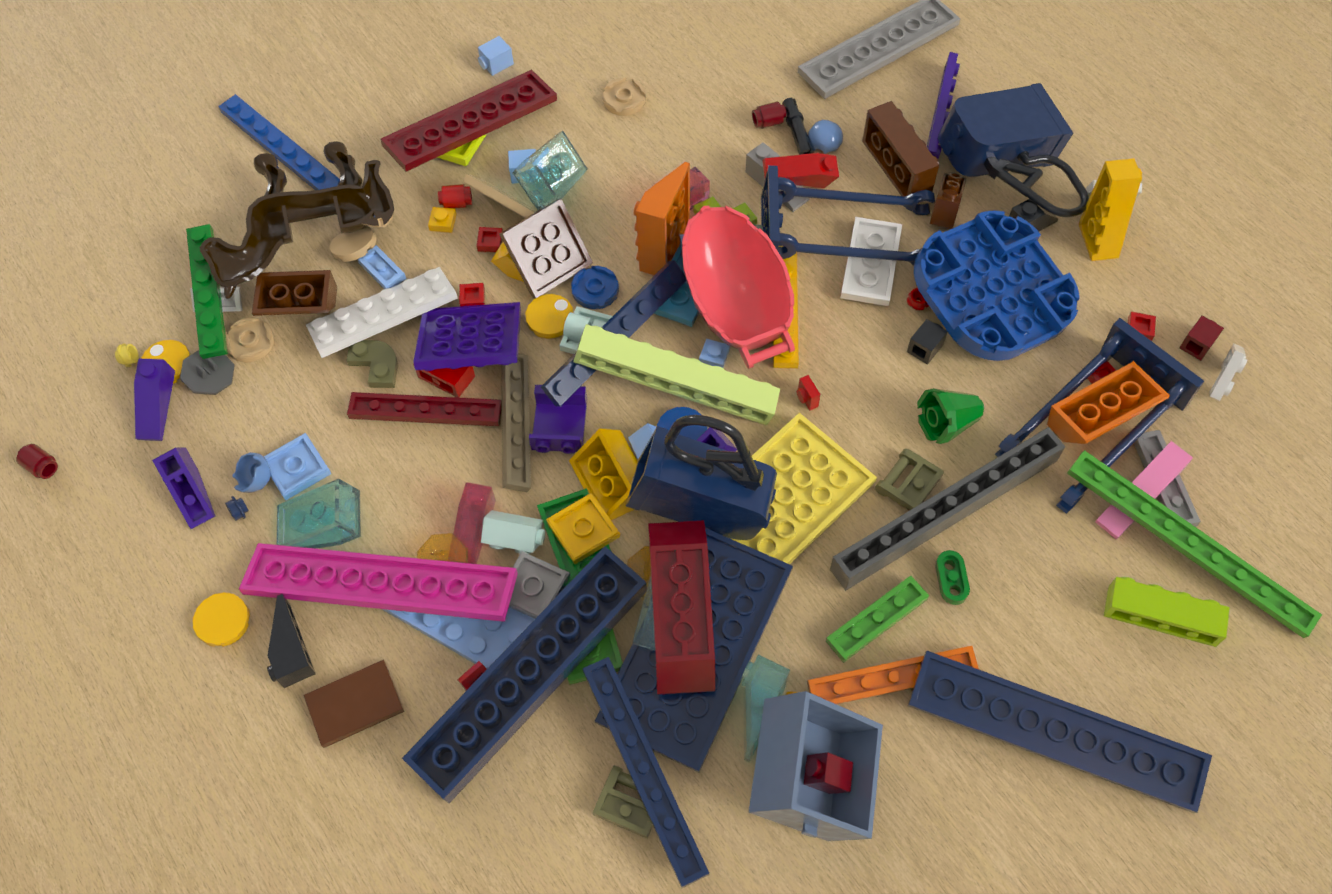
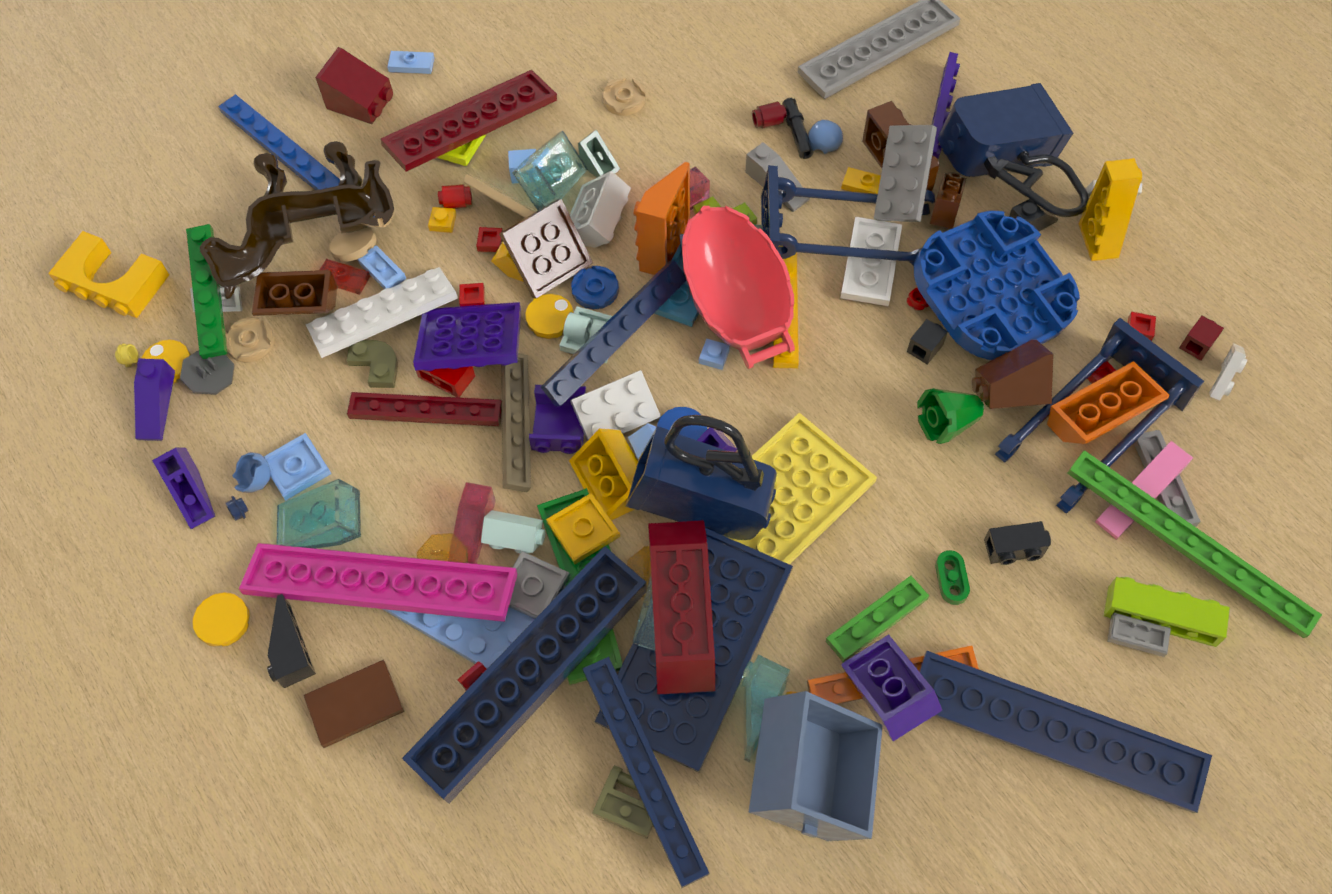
dark red brick [16,444,58,479] -> none
light blue brick [478,36,514,76] -> none
yellowish green brick [573,324,780,425] -> none
red slope [762,153,839,189] -> none
red plate [796,375,821,411] -> none
dark red brick [803,752,853,794] -> none
dark grey brick [830,427,1065,591] -> none
olive plate [875,449,944,510] -> none
none -> yellow arch [48,231,169,318]
none -> dark red slope [315,47,393,124]
none -> clear red plate [320,258,371,295]
none -> light blue plate [387,51,435,74]
none -> white slope [570,171,631,248]
none -> white plate [570,370,661,441]
none -> sand green slope [578,130,620,178]
none -> yellow plate [841,167,881,194]
none -> dark purple slope [841,634,942,741]
none -> light grey plate [874,125,937,222]
none -> reddish brown slope [972,340,1054,409]
none -> black brick [984,521,1051,565]
none -> light grey plate [1107,613,1171,657]

